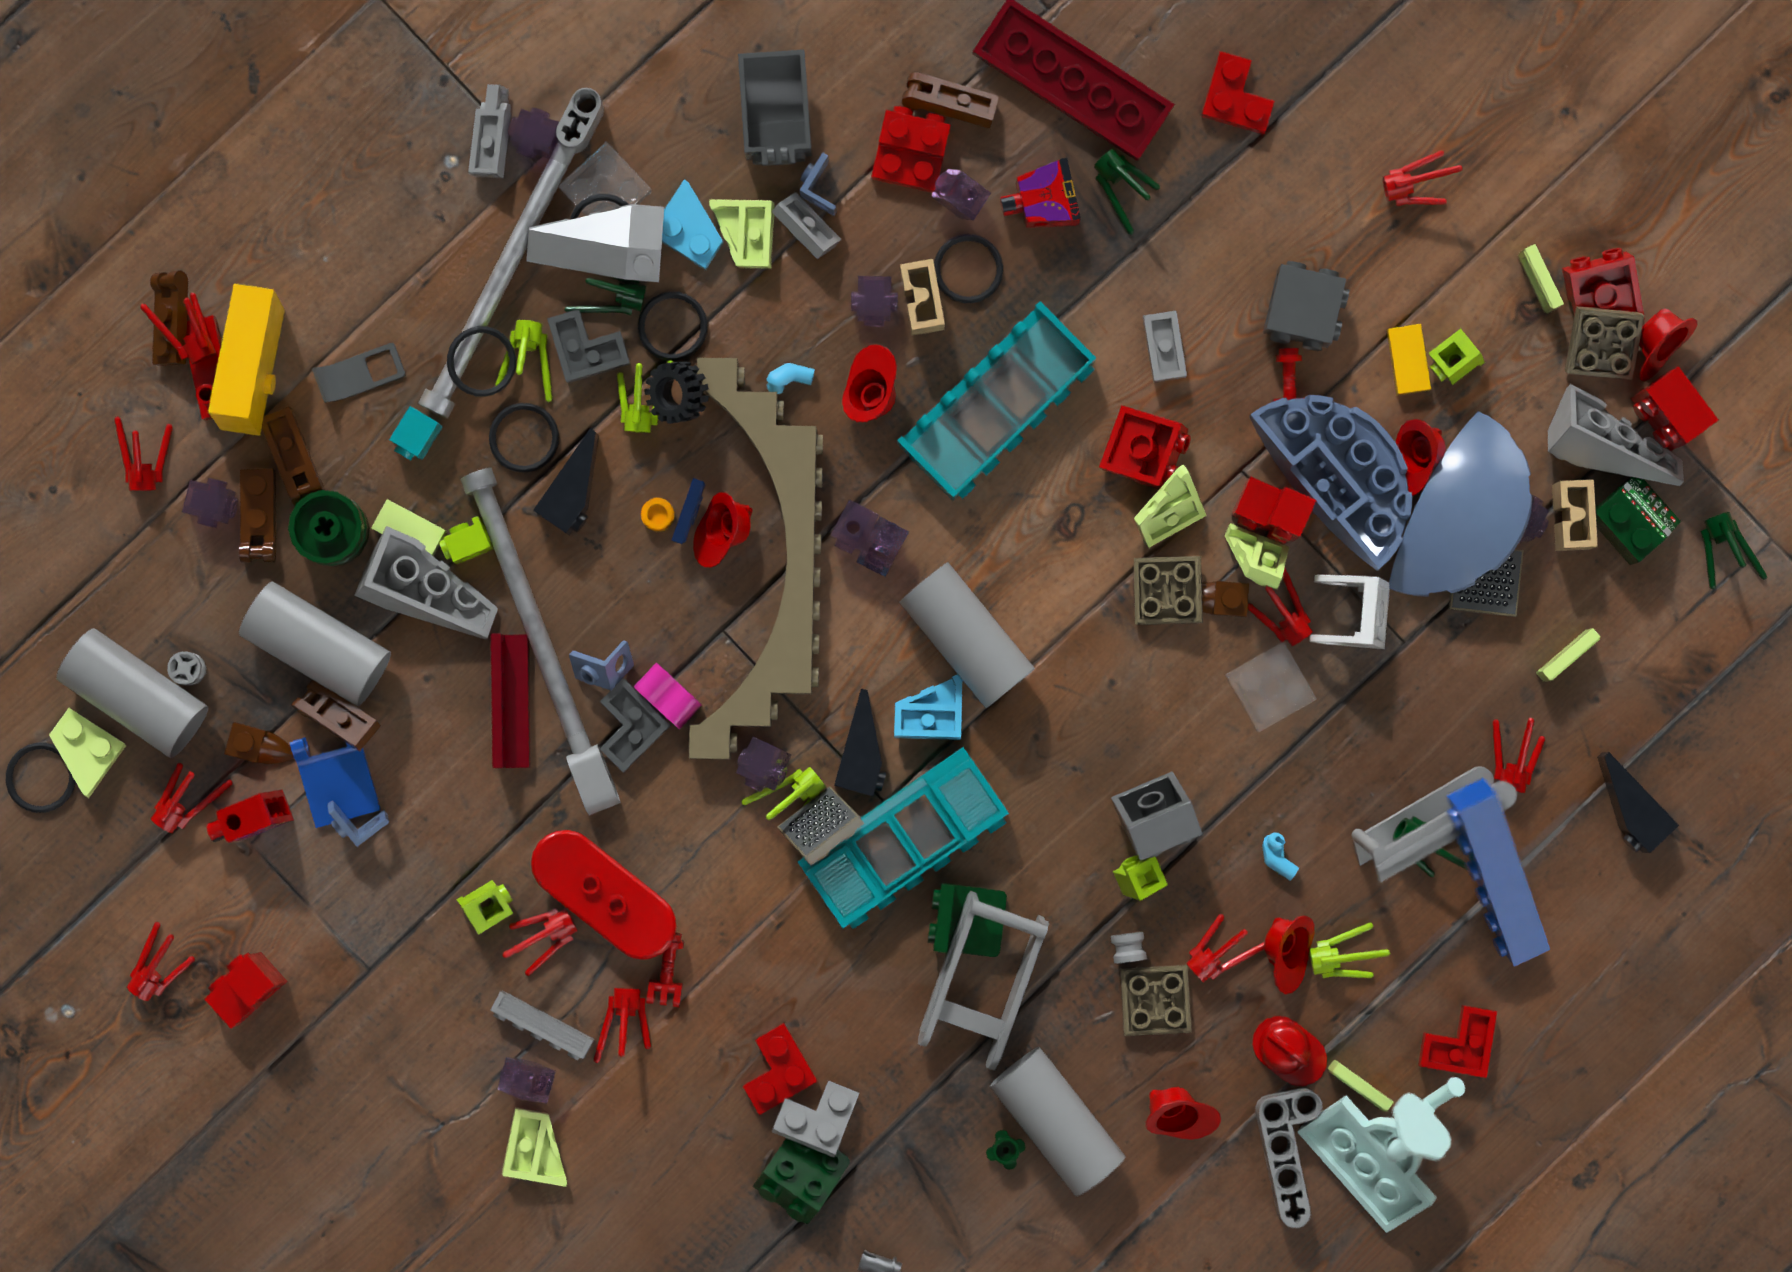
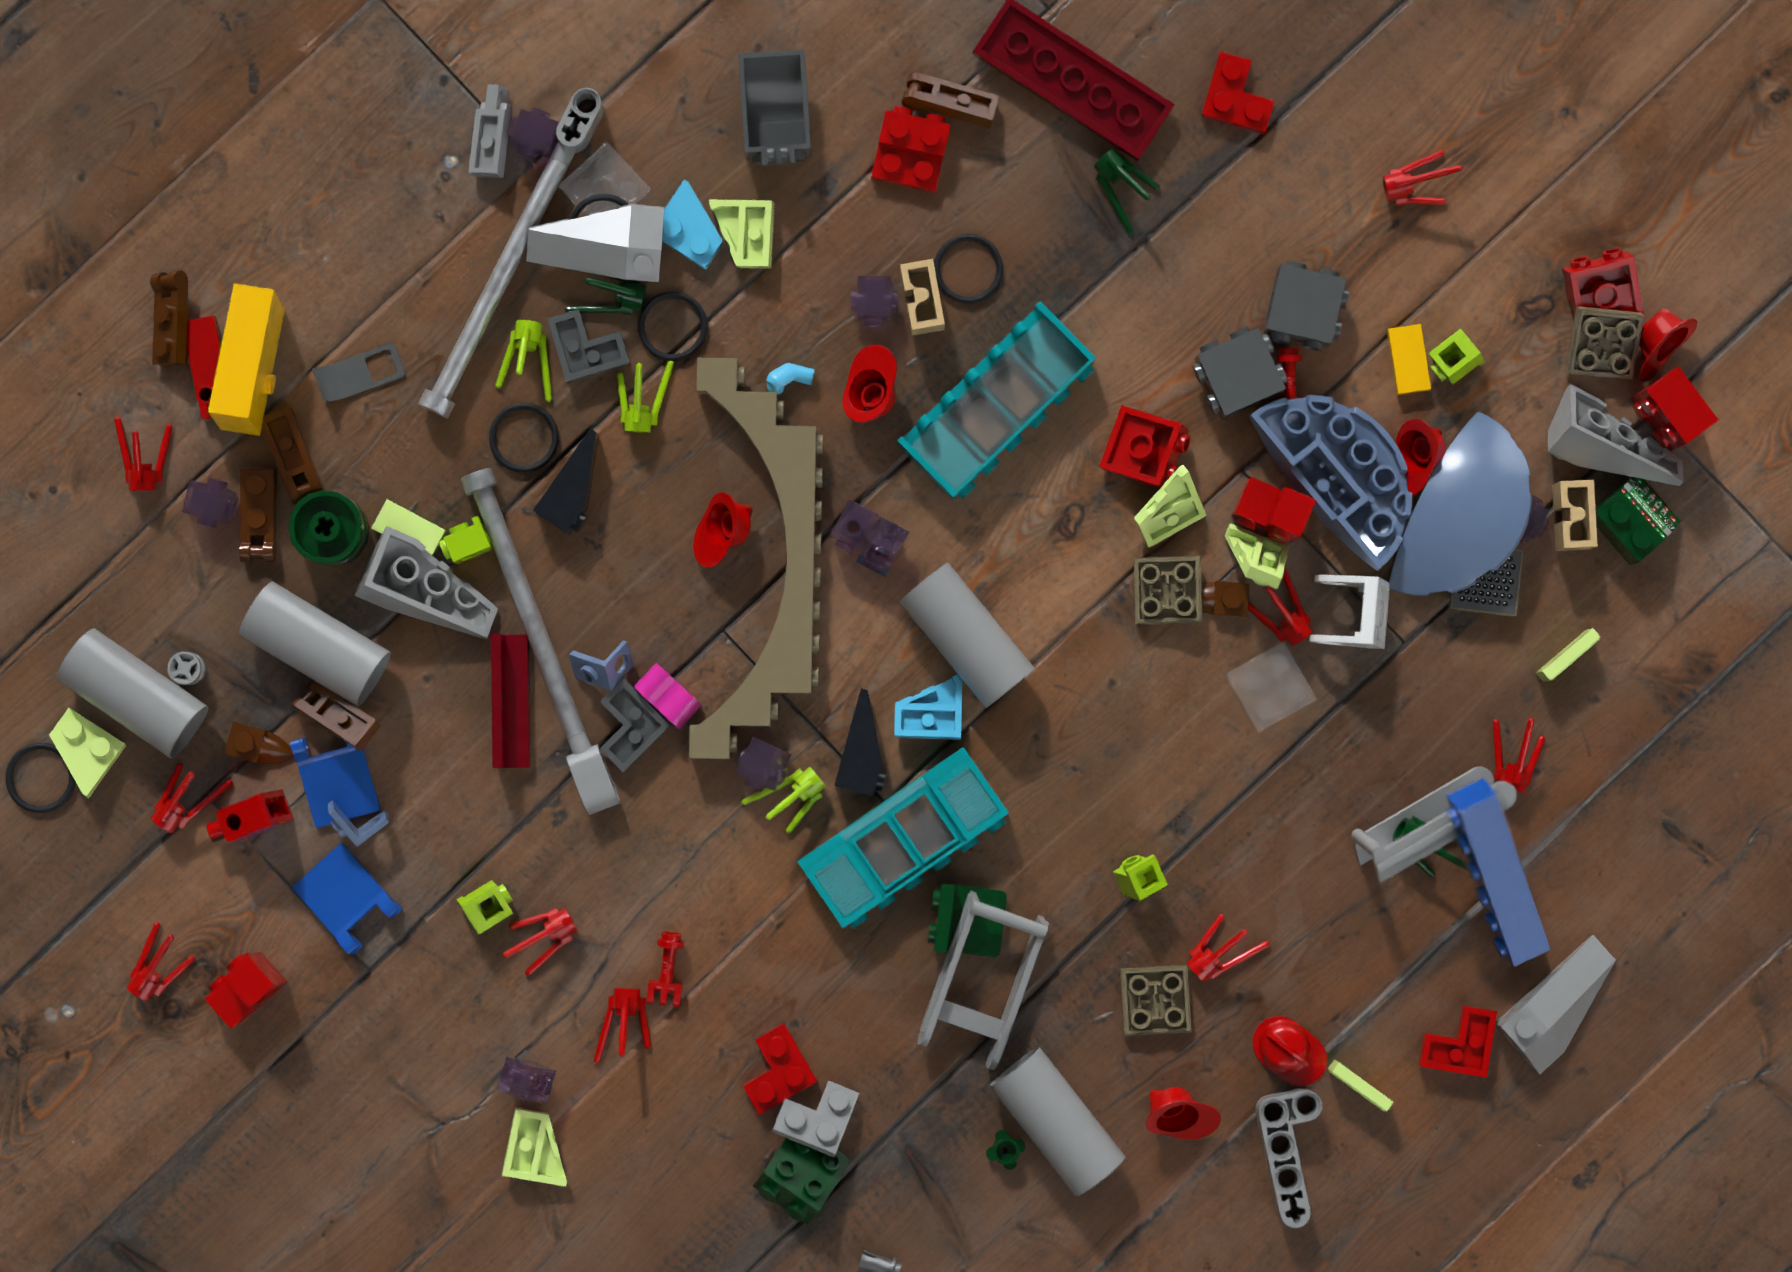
red plant [140,293,216,364] -> none
teal brick [389,406,443,461] -> none
black tyre [447,326,516,397] -> none
light grey piece [491,990,595,1060] -> none
red piece [531,830,677,960] -> none
light orange tile [641,498,675,532] -> none
black tyre [645,361,709,424] -> none
dark blue tile [671,478,706,544] -> none
light grey plate [772,192,841,259] -> none
tile [778,786,864,865] -> none
sand blue bracket [800,152,837,216] -> none
clear purple brick [931,169,991,221] -> none
torso [1000,158,1081,228] -> none
light grey wheel [1110,932,1147,963] -> none
dark grey brick [1111,771,1203,861] -> none
light grey plate [1143,311,1187,383] -> none
medium azure arm [1262,832,1299,881] -> none
red piece [1264,915,1315,995] -> none
light aqua plate [1297,1077,1465,1233] -> none
lime plant [1310,923,1390,978] -> none
yellowish green tile [1518,244,1564,313] -> none
black slope [1597,752,1679,853] -> none
dark green plant [1700,512,1767,589] -> none
none -> blue flag [292,842,403,955]
none -> dark grey brick [1192,327,1287,420]
none -> light grey wedge [1495,935,1616,1074]

